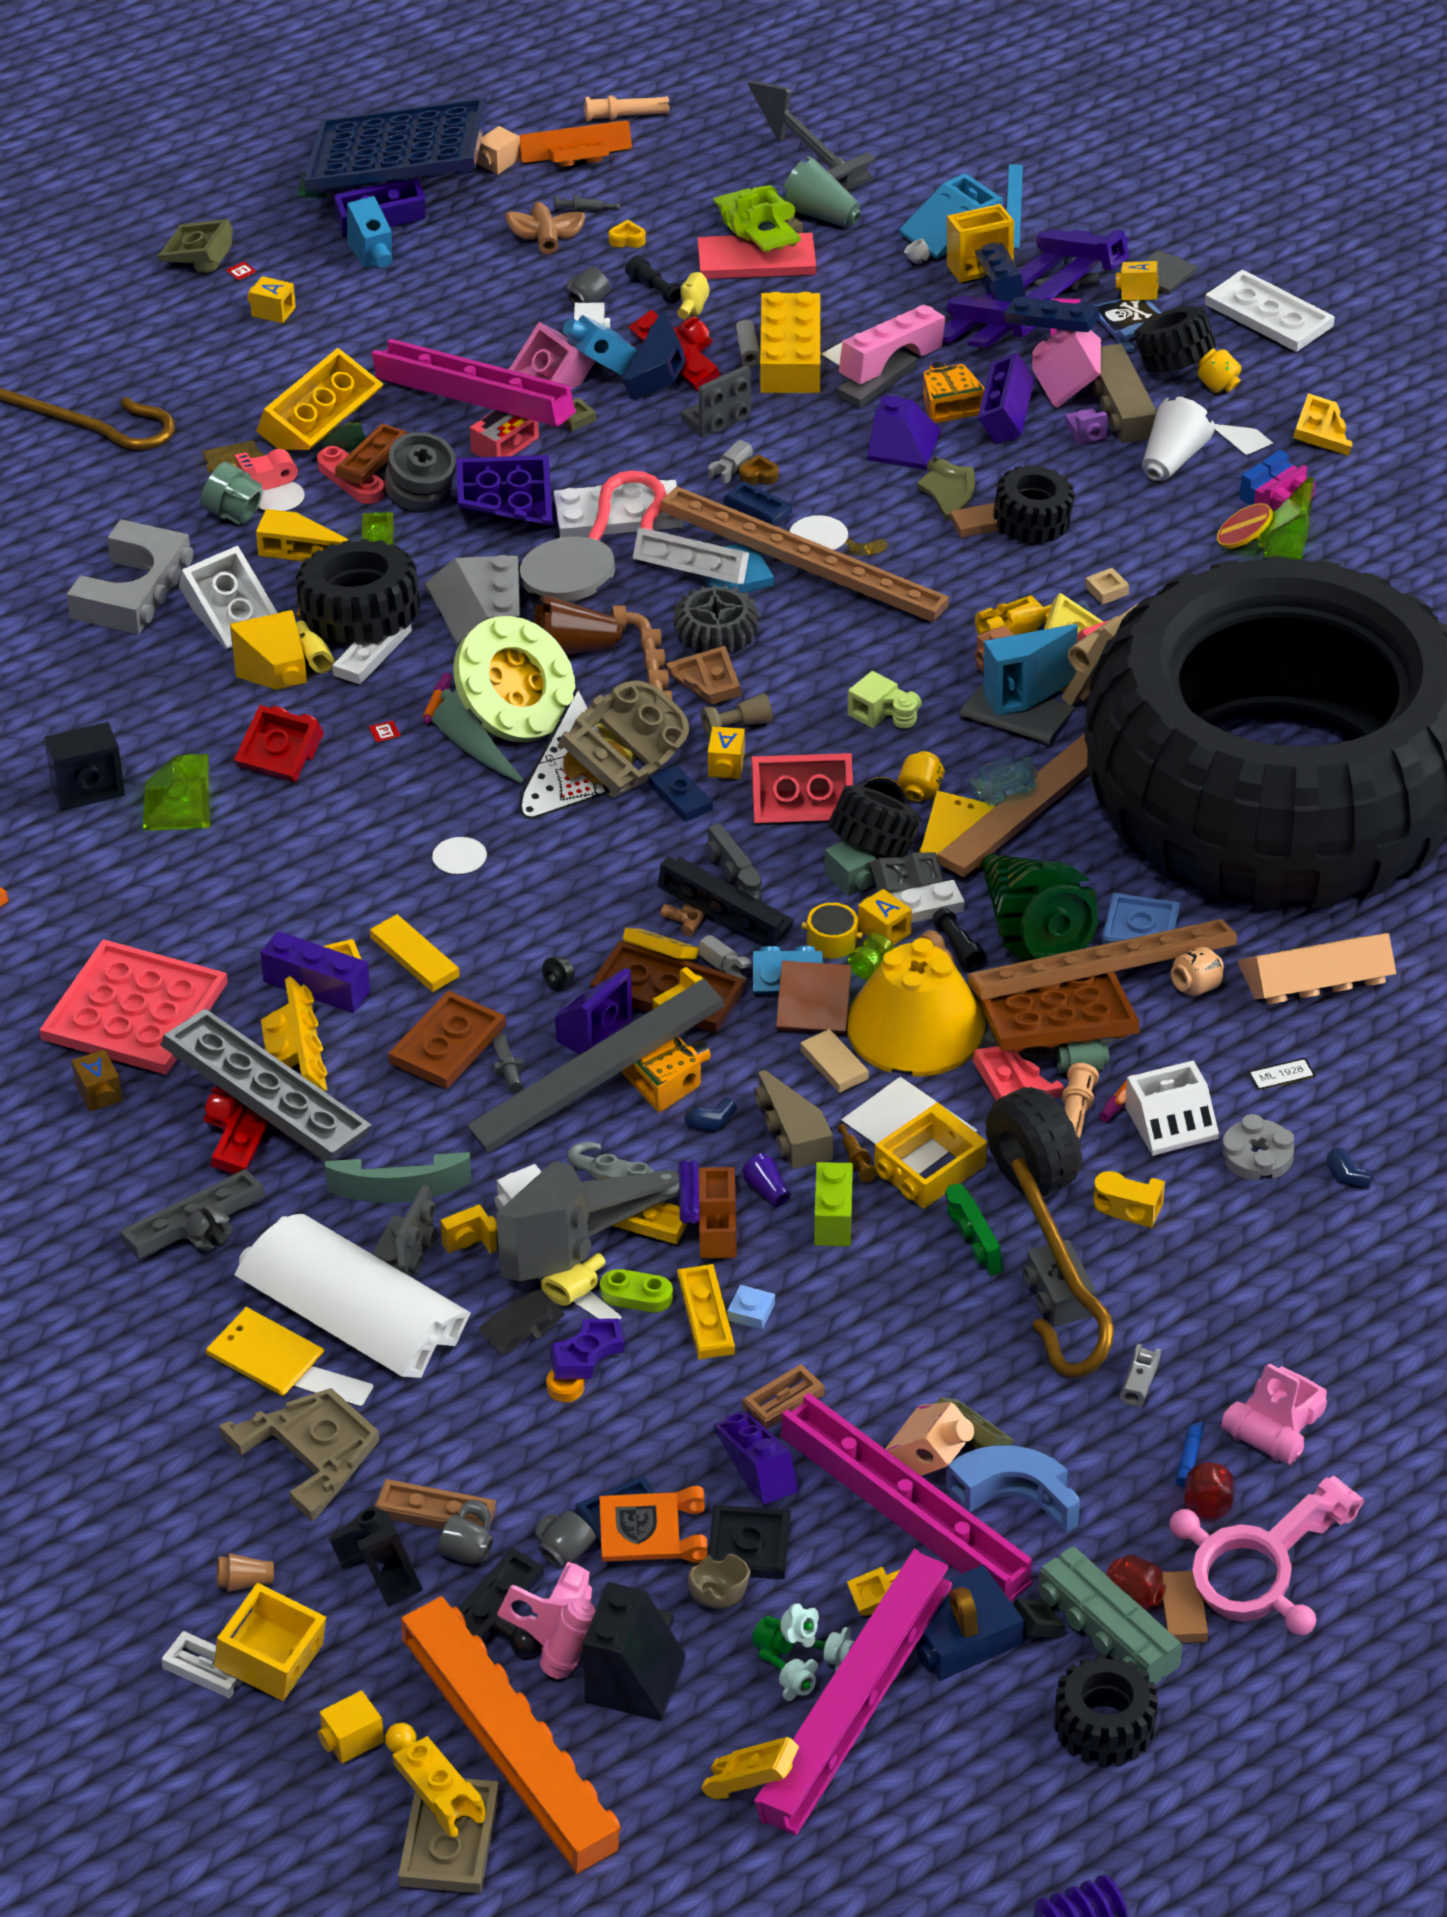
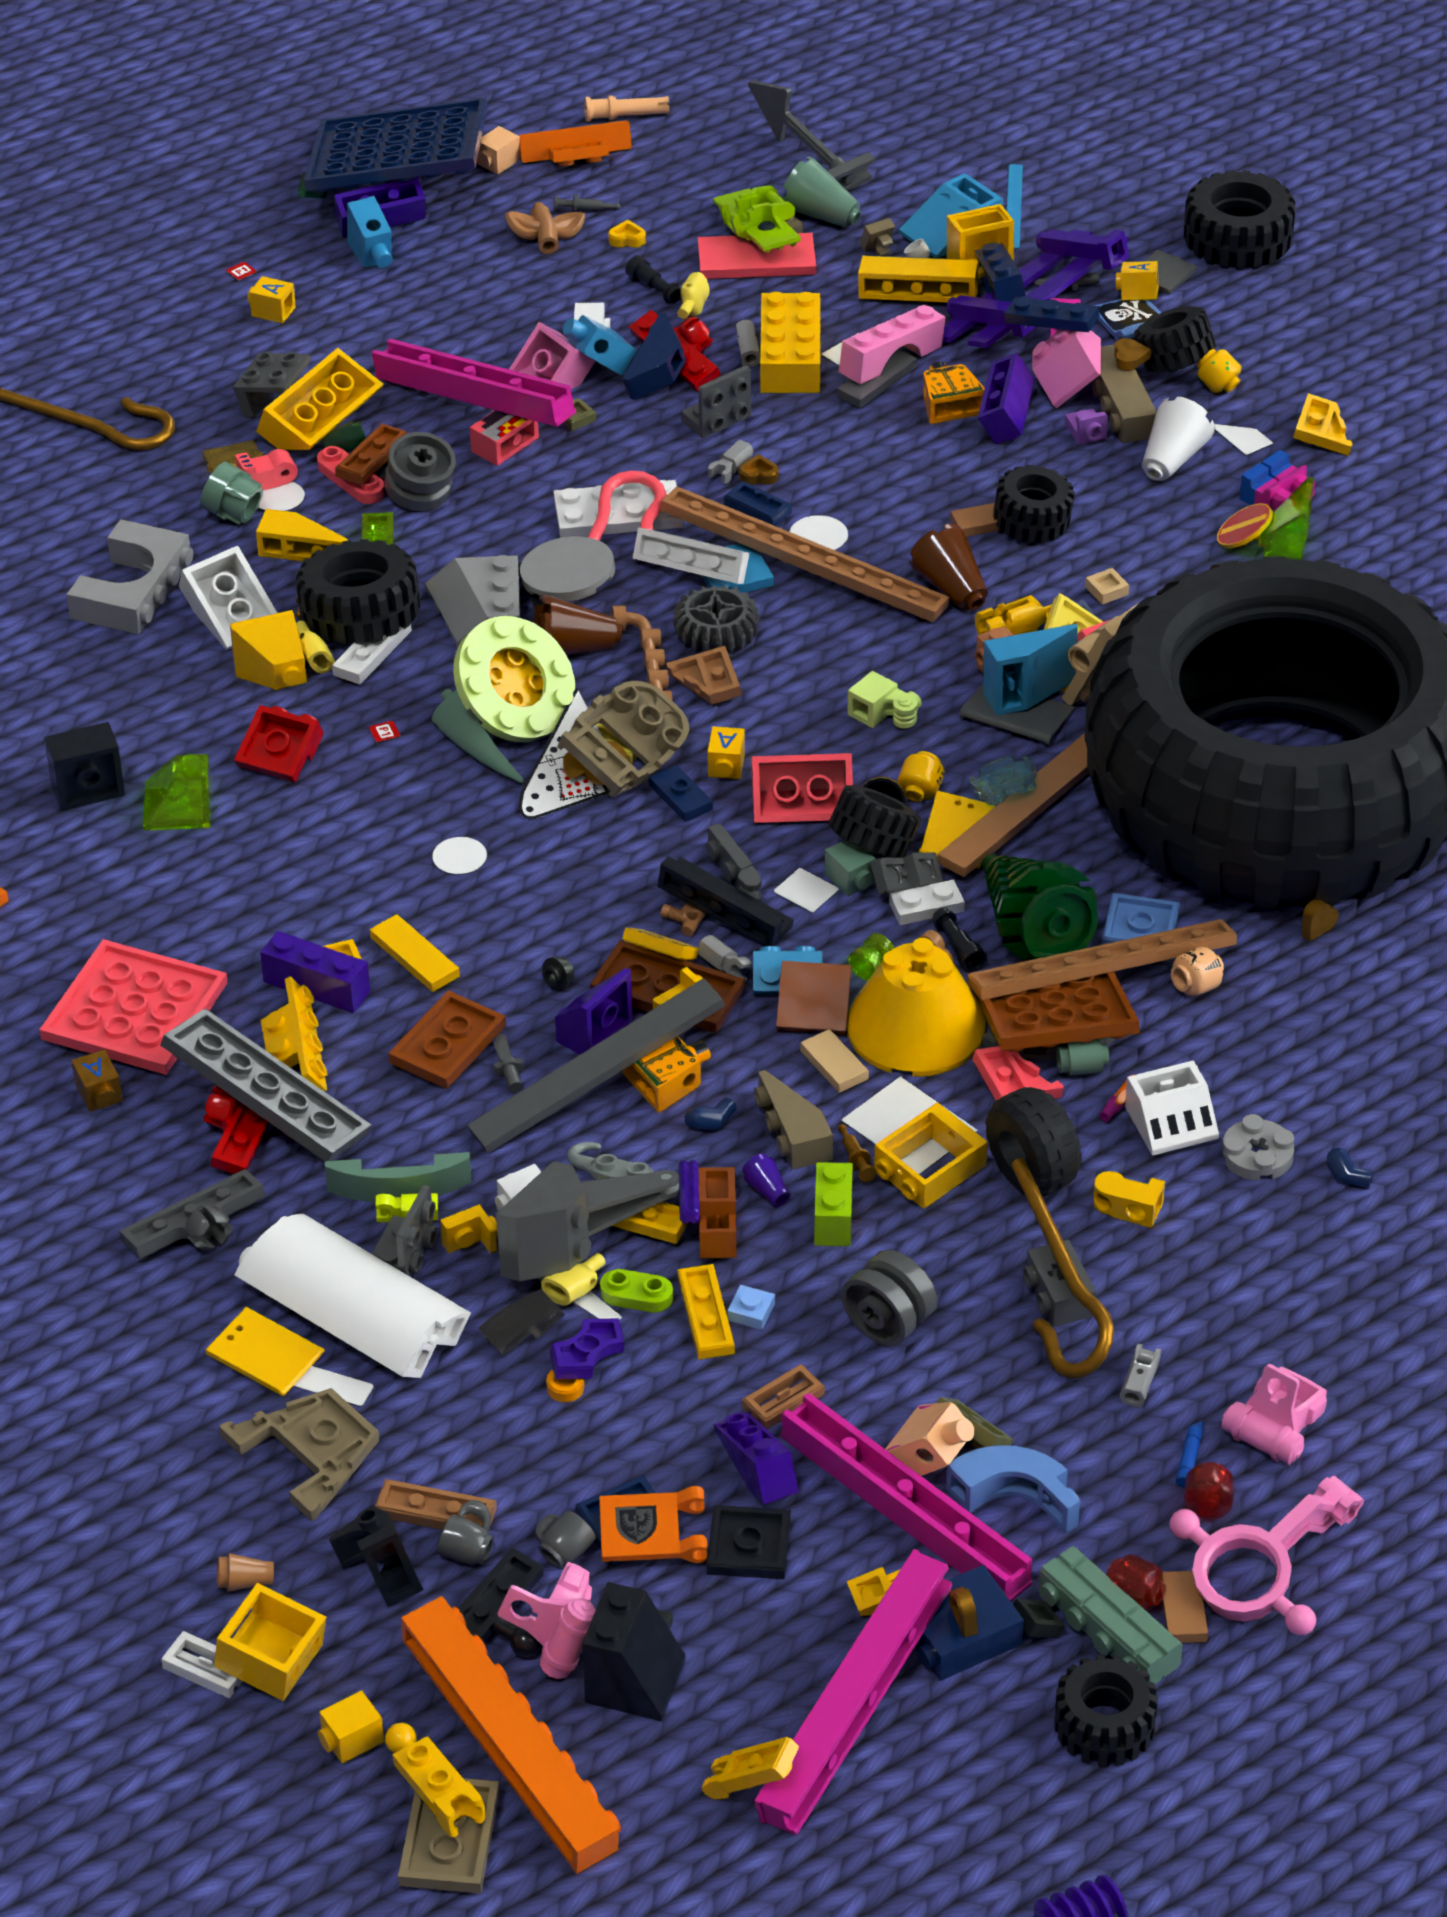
olive slope [157,219,233,273] -> none
piece [423,673,453,724] -> none
dark purple wedge [456,455,553,526] -> none
dark grey piece [566,267,611,306] -> none
dark tan hair [687,1554,751,1609] -> none
dark tan piece [700,692,773,739] -> none
light aqua plant [753,1603,855,1701] -> none
piece [802,903,863,959] -> none
clear yellow piece [846,539,888,555] -> none
yellow brick [858,889,912,950] -> none
dark purple slope [867,395,941,470] -> none
olive arm [917,457,975,520] -> none
green hinge [945,1183,1003,1276] -> none
light nougat pin [1062,1063,1099,1139] -> none
white plate [1205,269,1335,352] -> none
light nougat slope [1238,933,1396,1004] -> none
white sticker [1248,1058,1316,1090] -> none
none -> dark grey bracket [233,352,311,417]
none -> neon yellow bar [376,1193,438,1223]
none -> white sticker [774,868,839,912]
none -> dark grey wheel [841,1249,937,1347]
none -> yellow brick [858,256,979,302]
none -> dark tan tile [860,218,895,257]
none -> reddish brown cone [909,524,988,611]
none -> pearl gold tile [1114,338,1151,371]
none -> black tyre [1183,170,1296,270]
none -> pearl gold tile [1302,899,1339,941]

